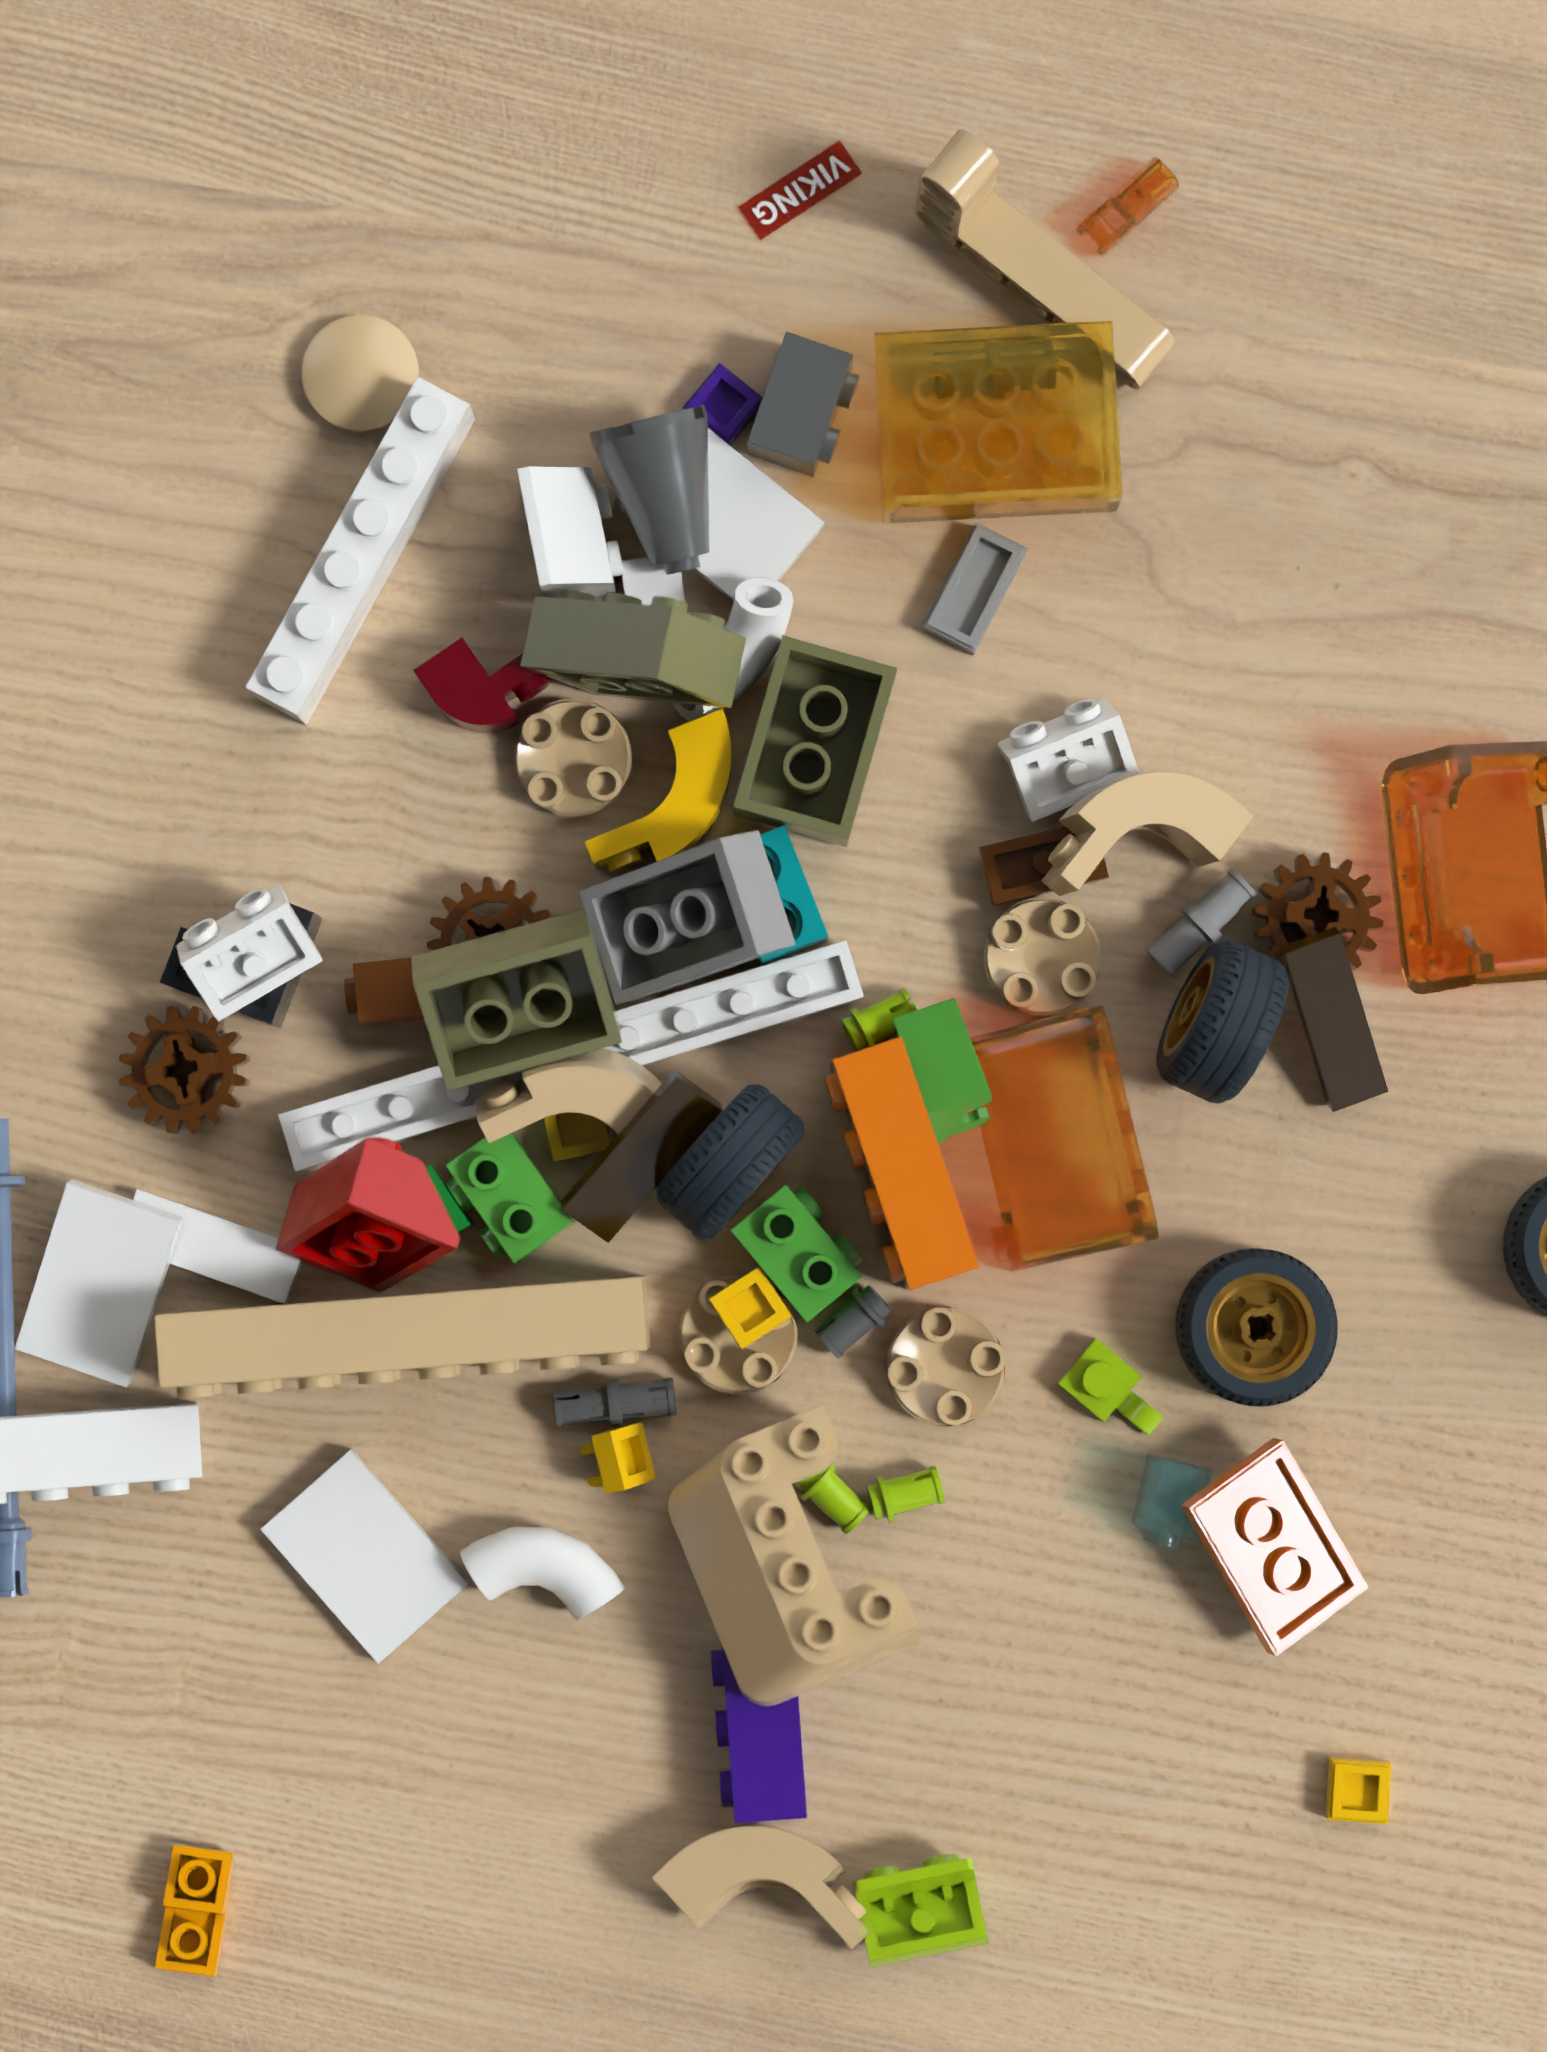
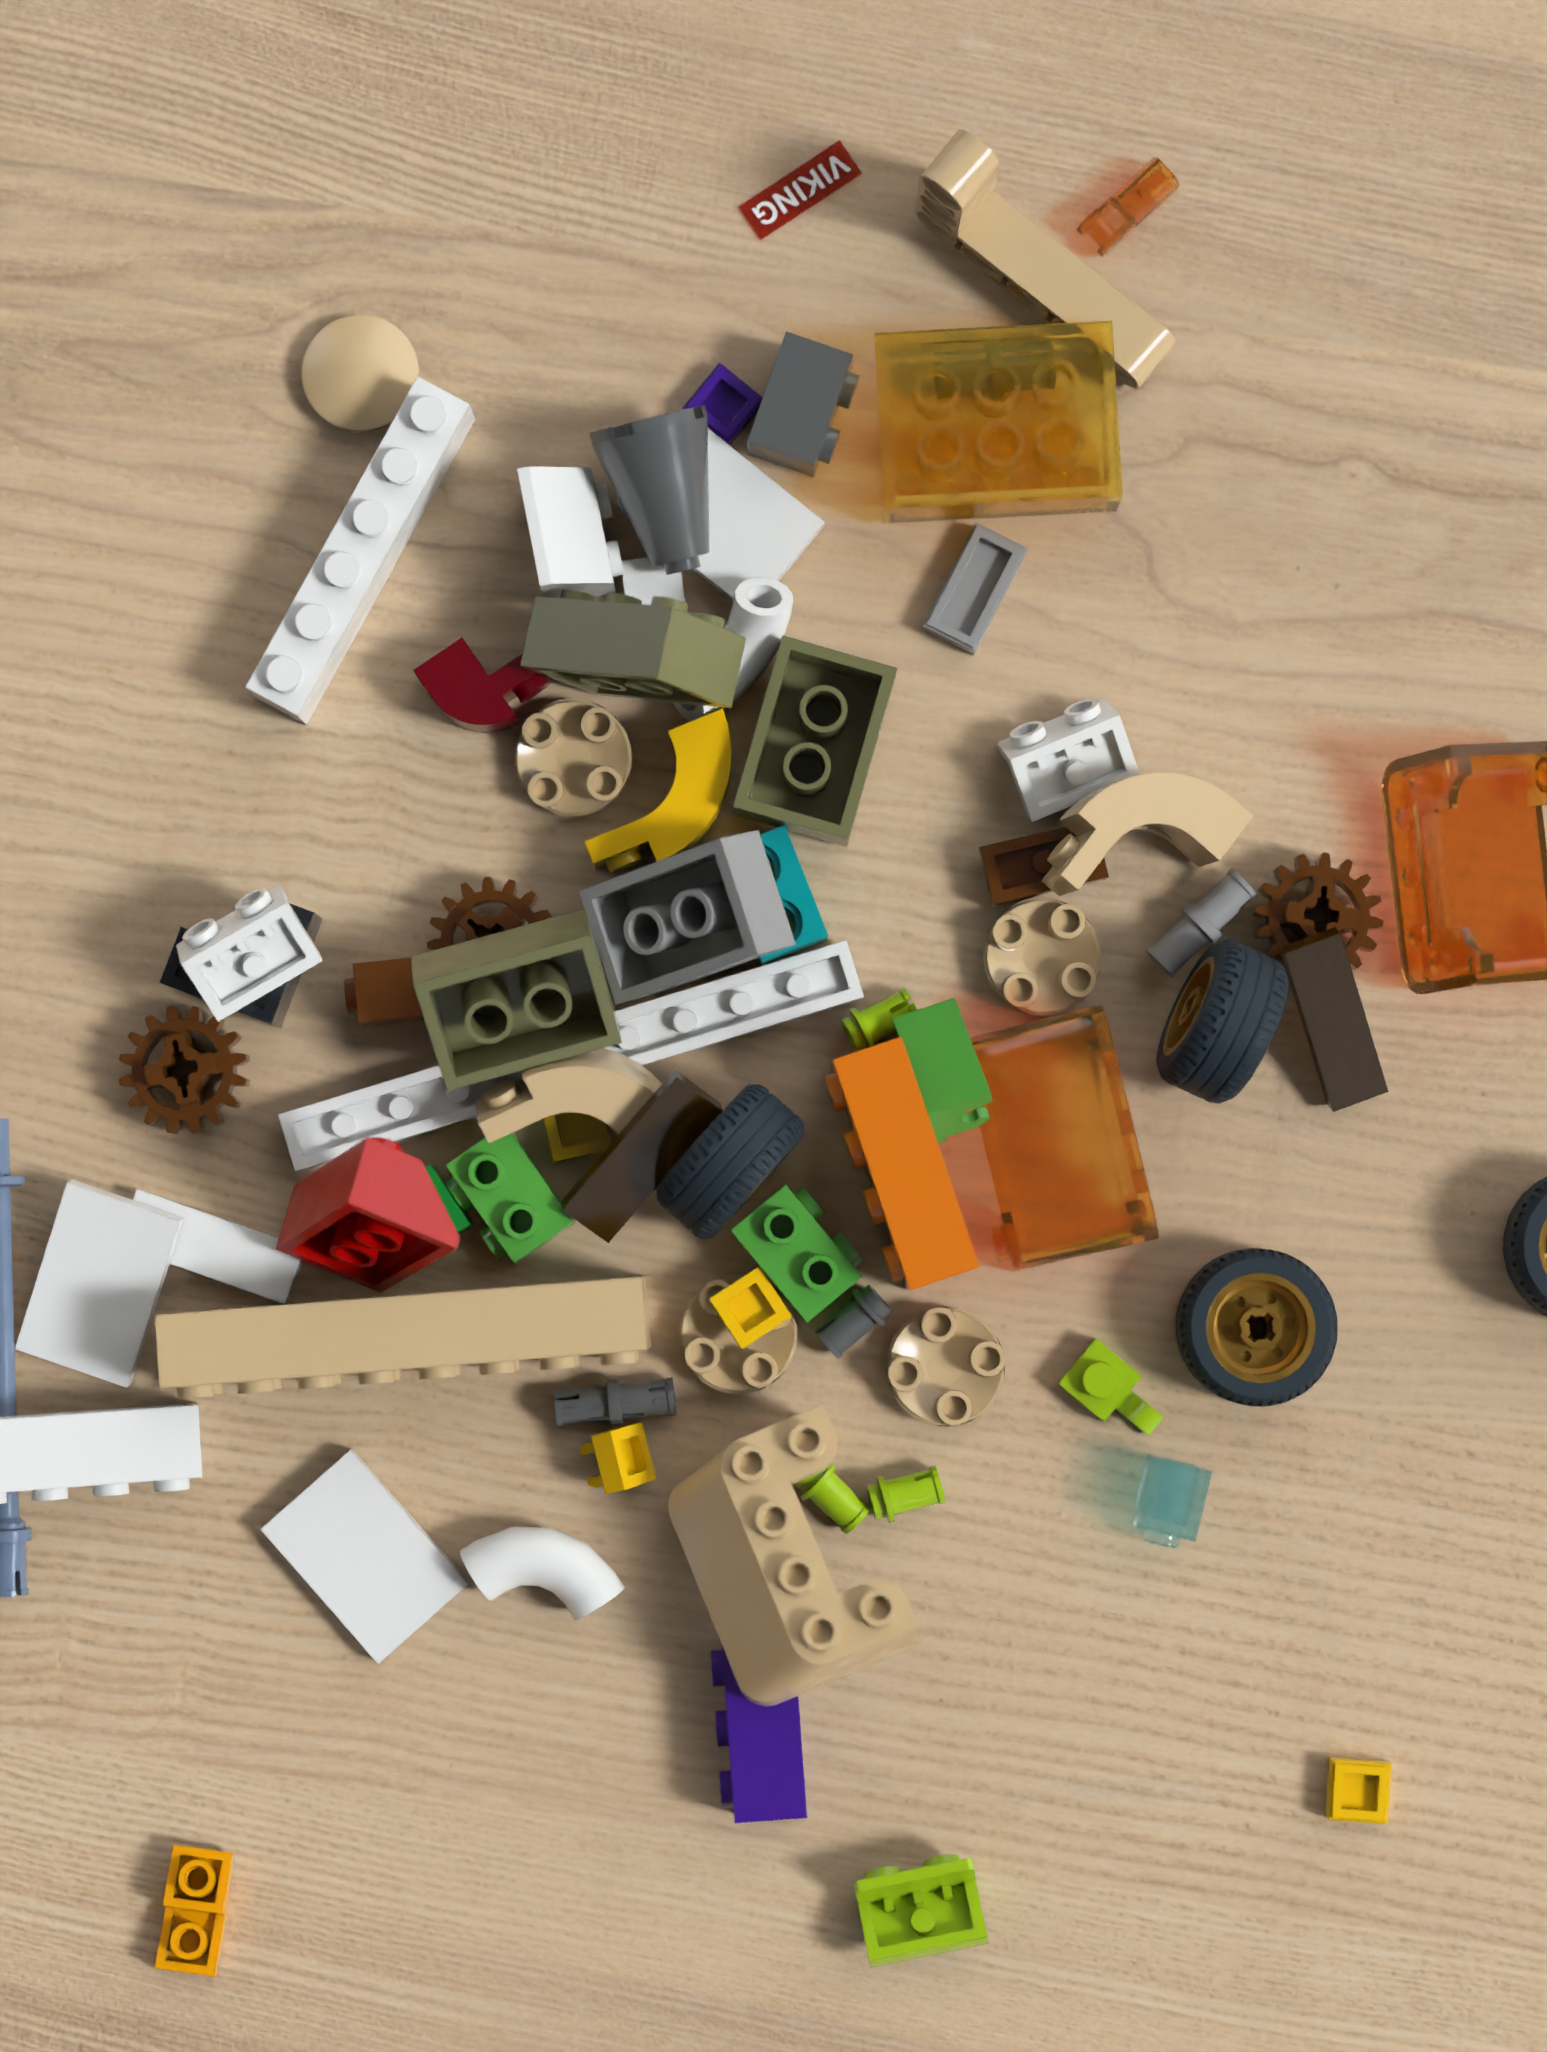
tan arch [652,1826,869,1950] -> none
tile [1181,1438,1368,1656] -> none

